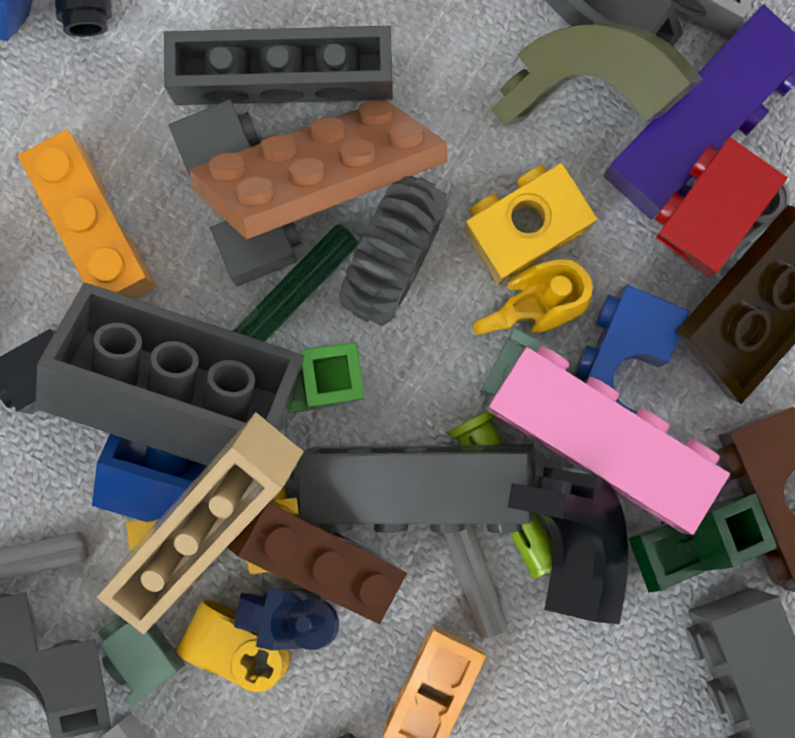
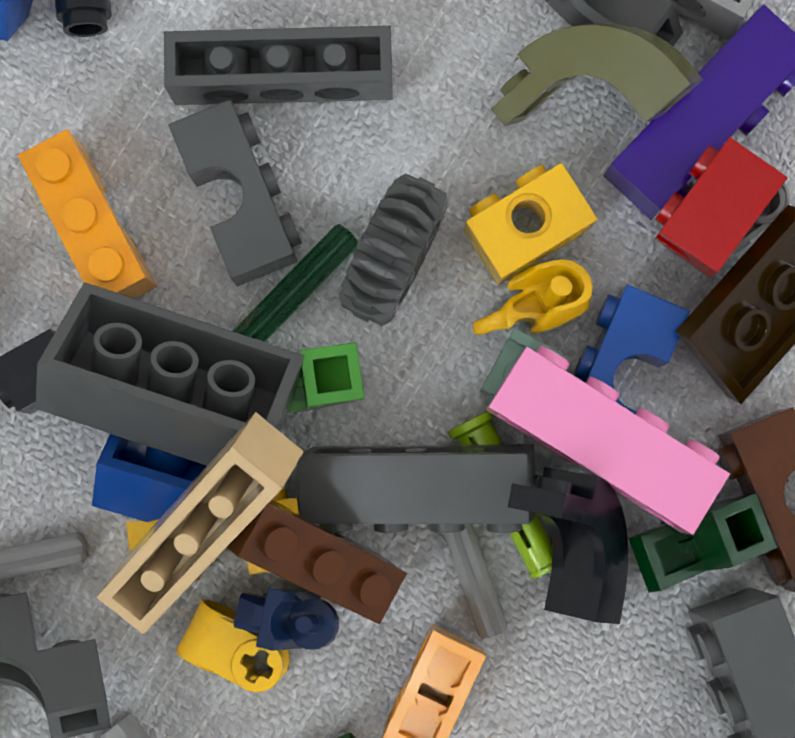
sand green brick [98,616,186,708] -> none
nougat plate [189,100,447,240] -> none

